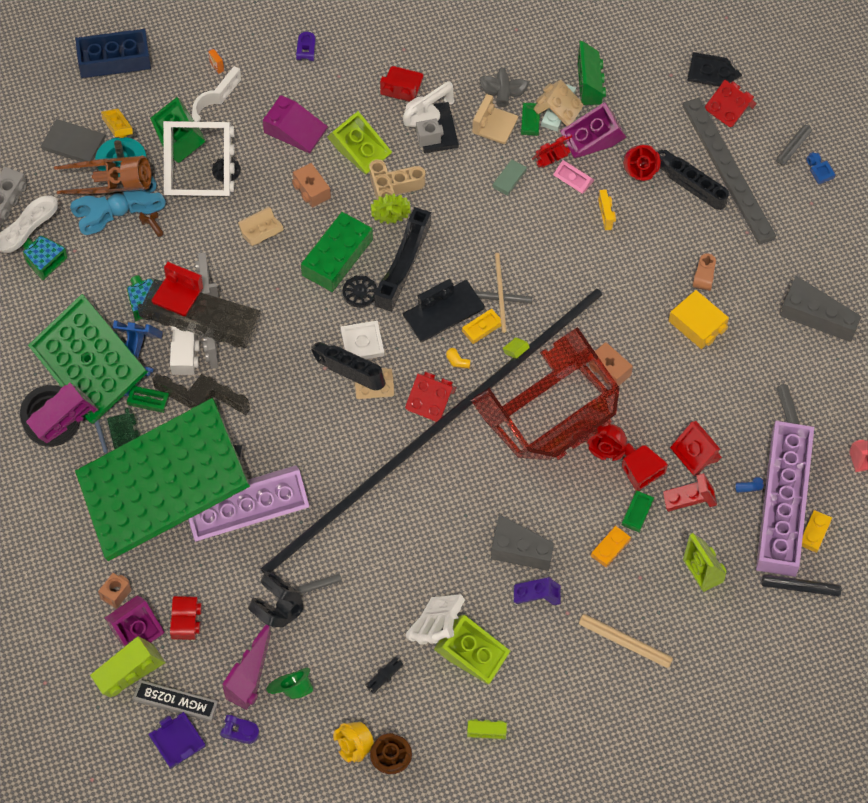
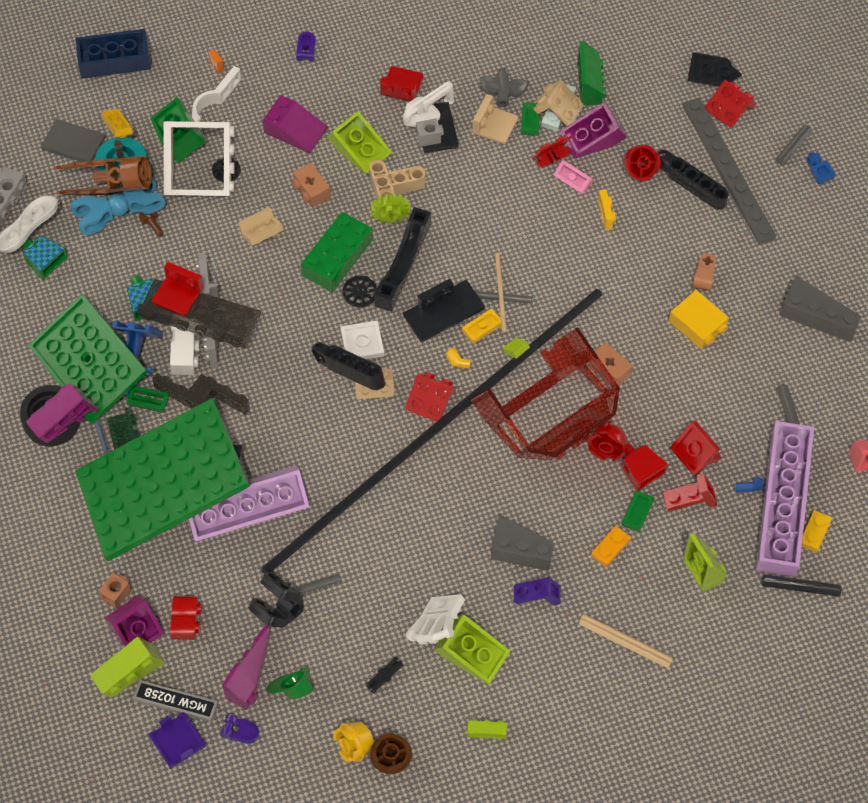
sand green tile [492,159,527,196] -> none

